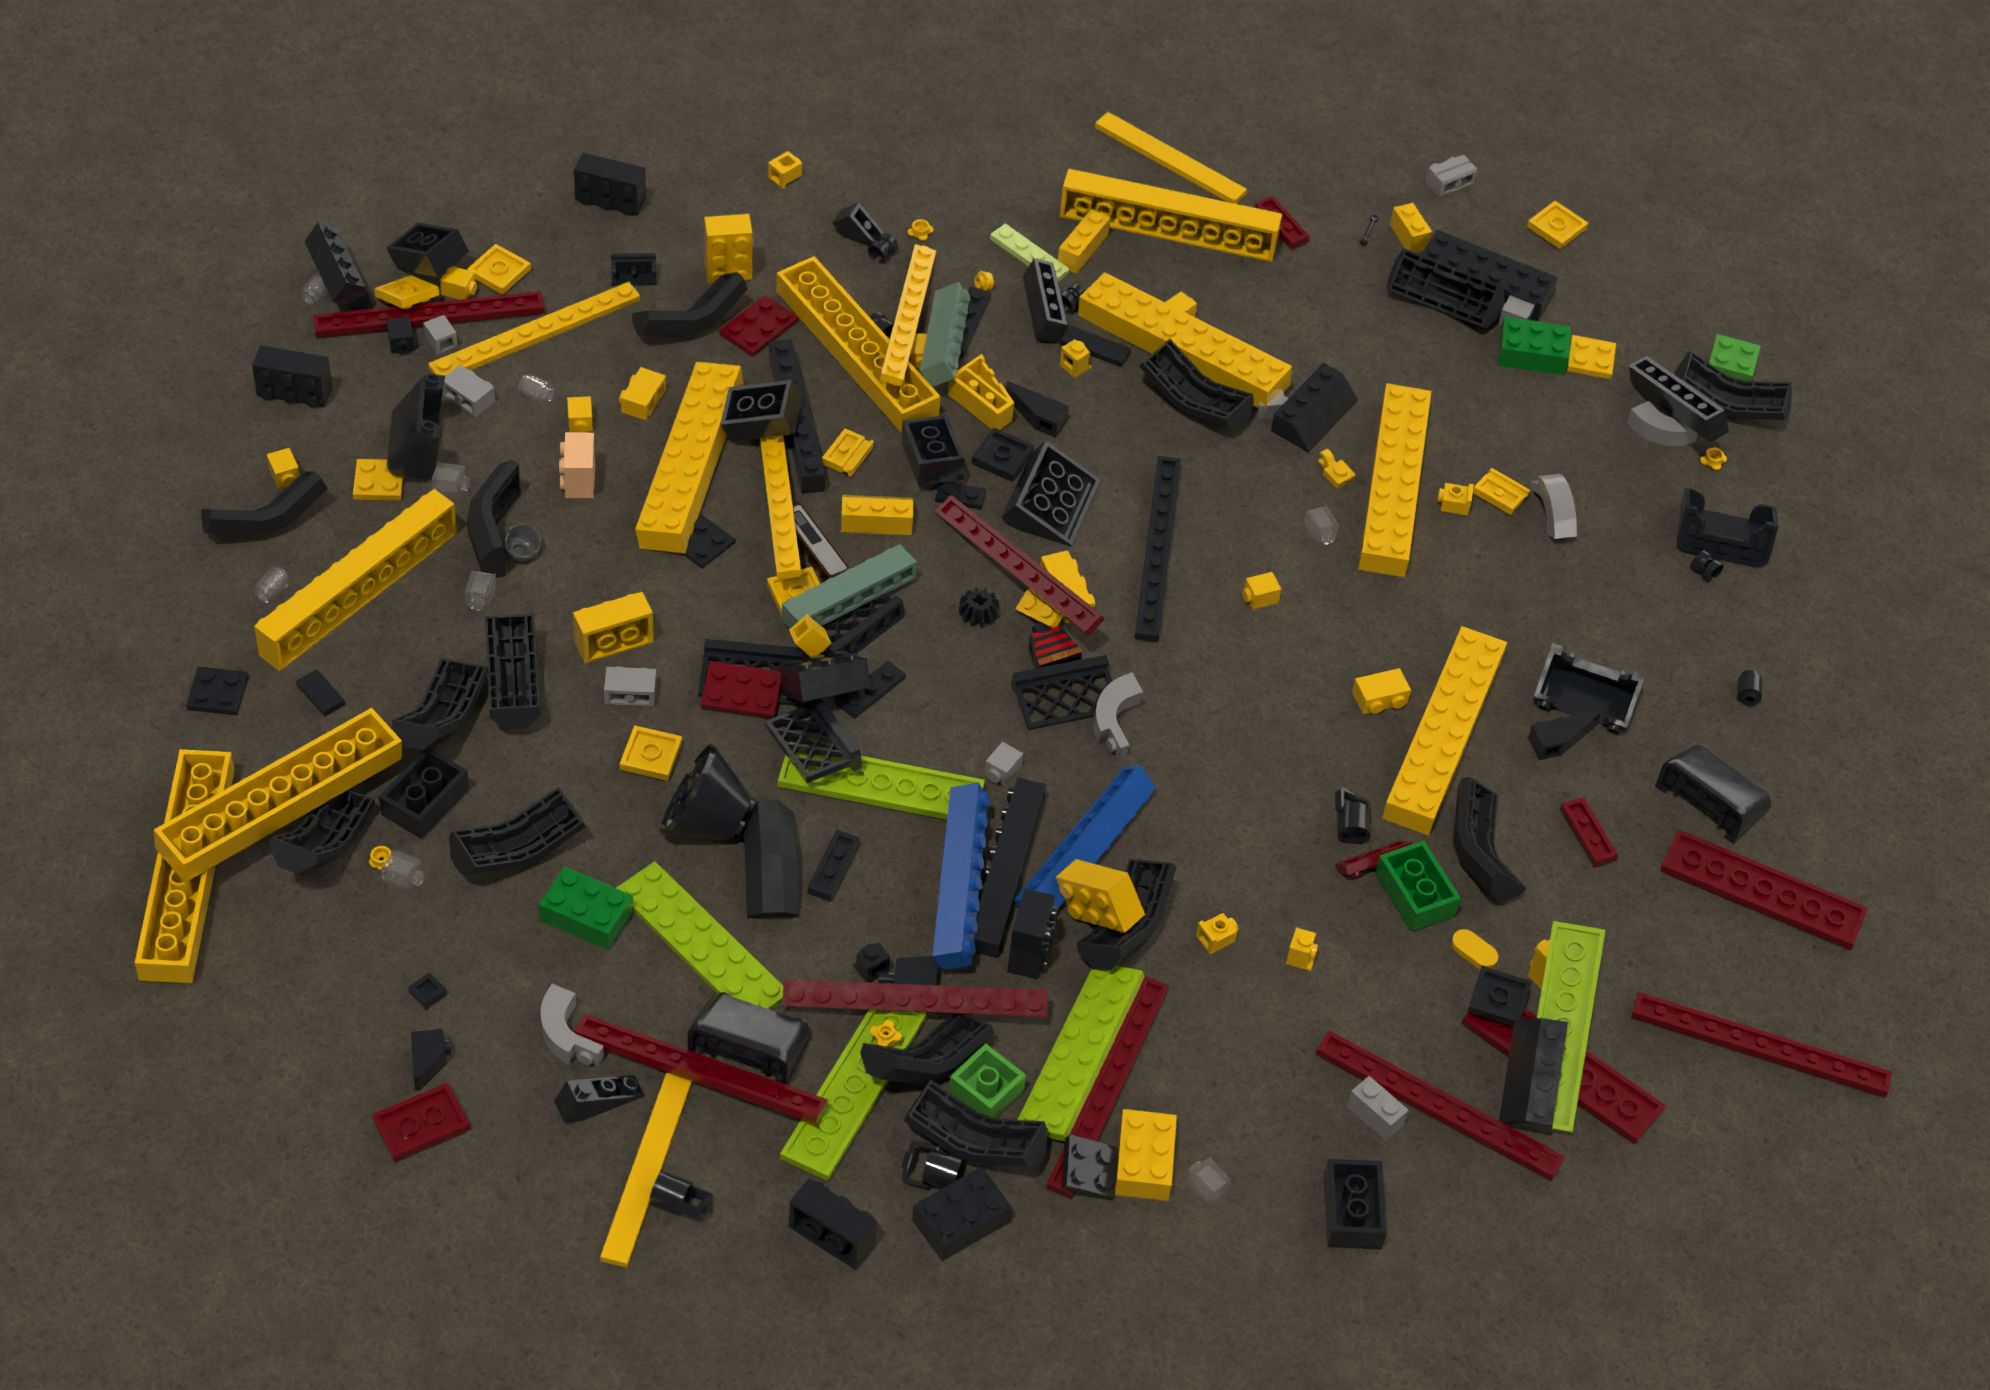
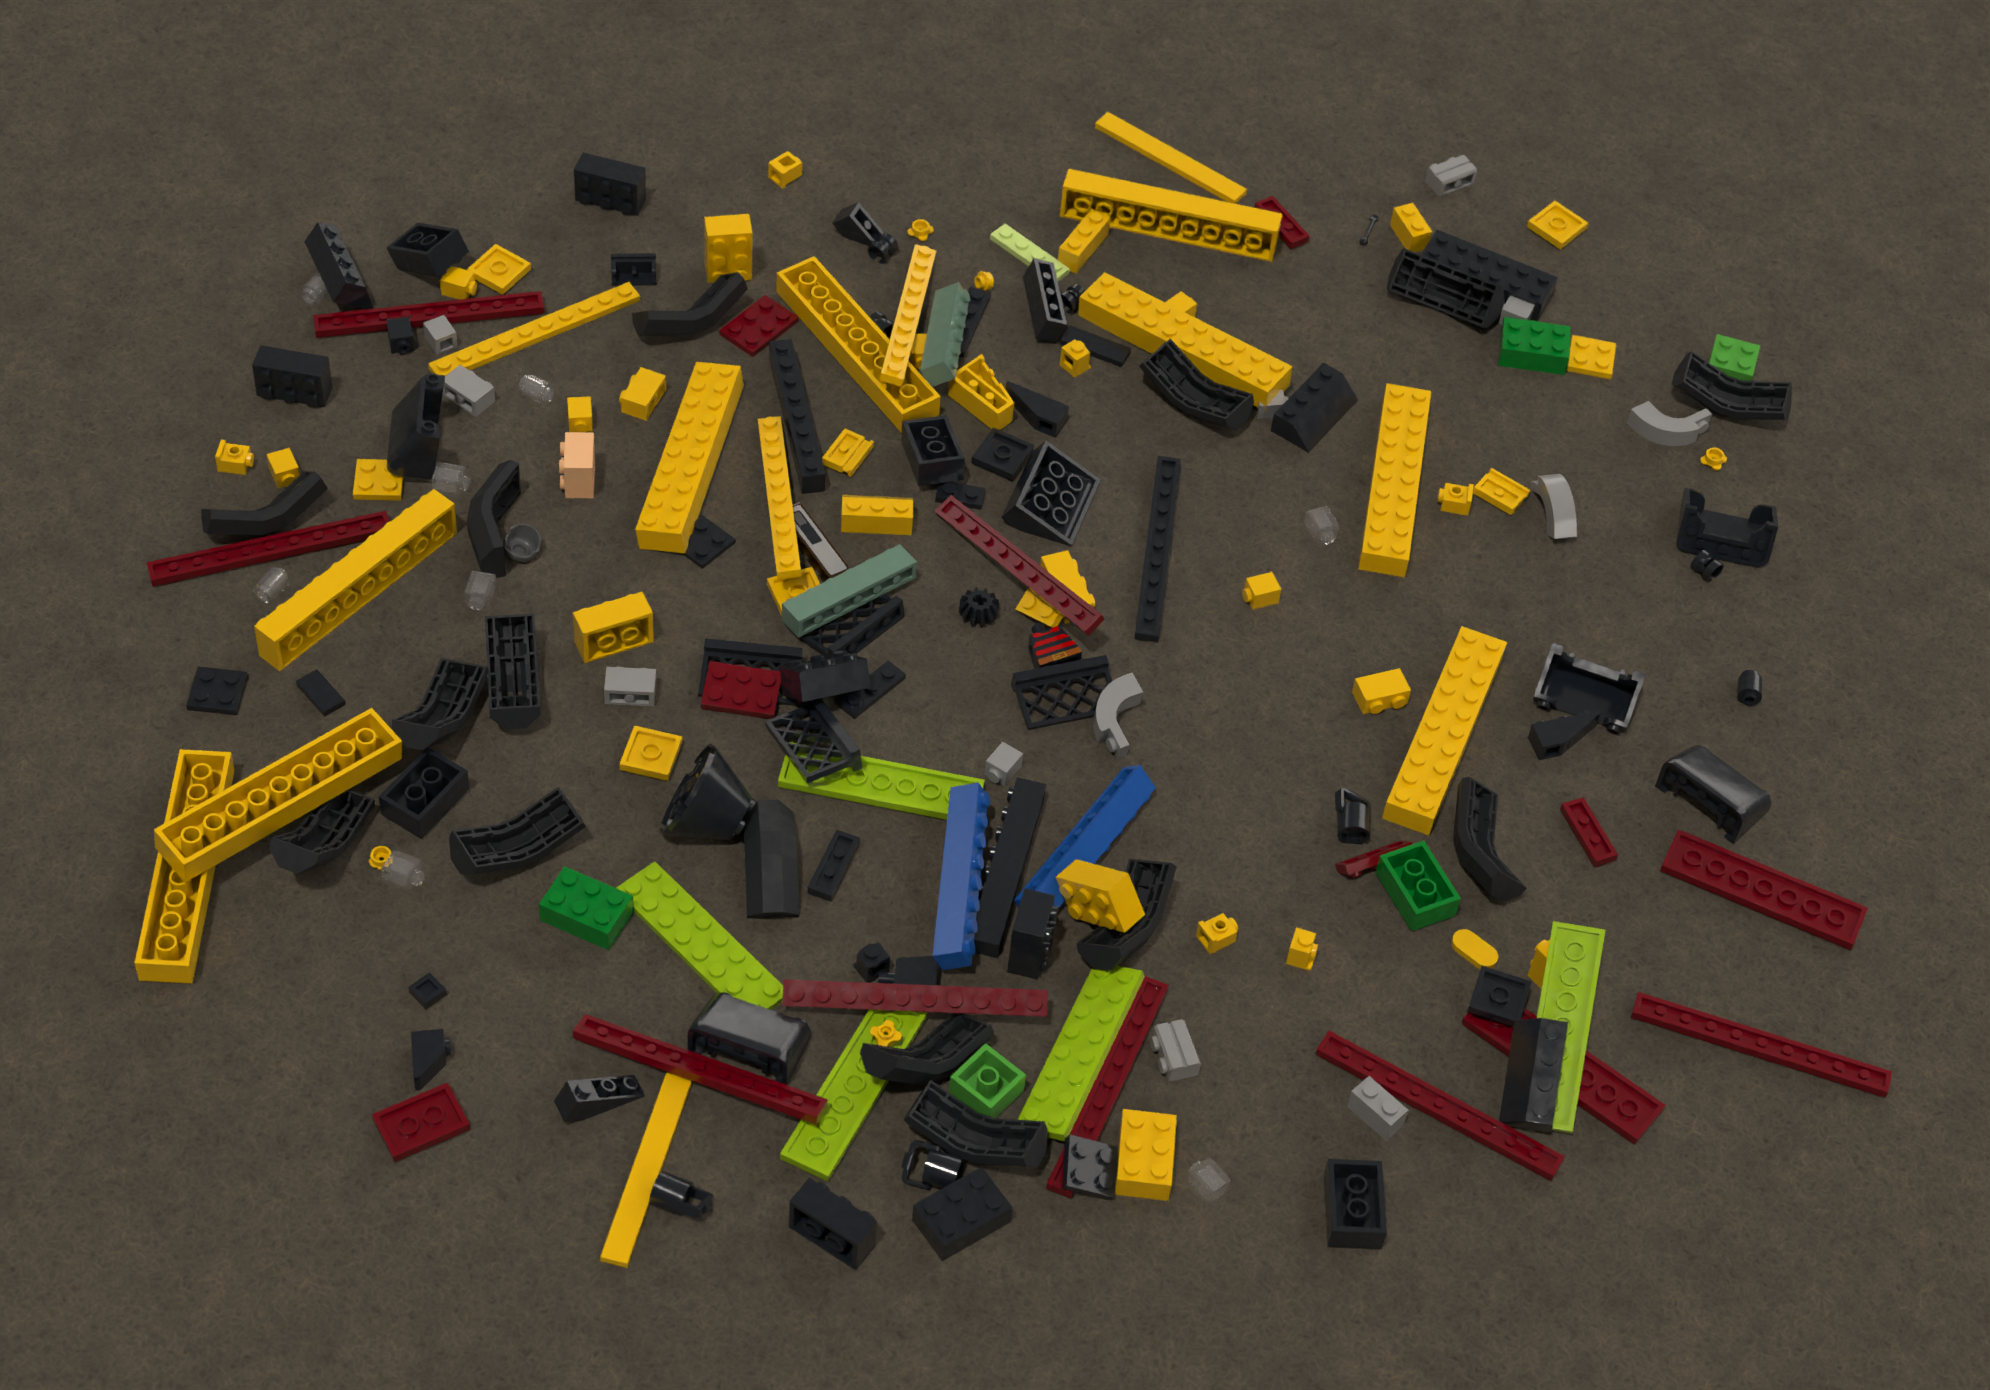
yellow plate [374,275,439,309] -> none
light grey arch [541,984,604,1067] -> none
black brick [720,380,803,441] -> none
yellow brick [789,614,832,657] -> none
yellow plate [1318,449,1356,489] -> none
black brick [1628,356,1729,442] -> none
none -> dark red plate [146,511,389,586]
none -> yellow brick [215,439,254,475]
none -> light grey brick [1150,1019,1201,1082]

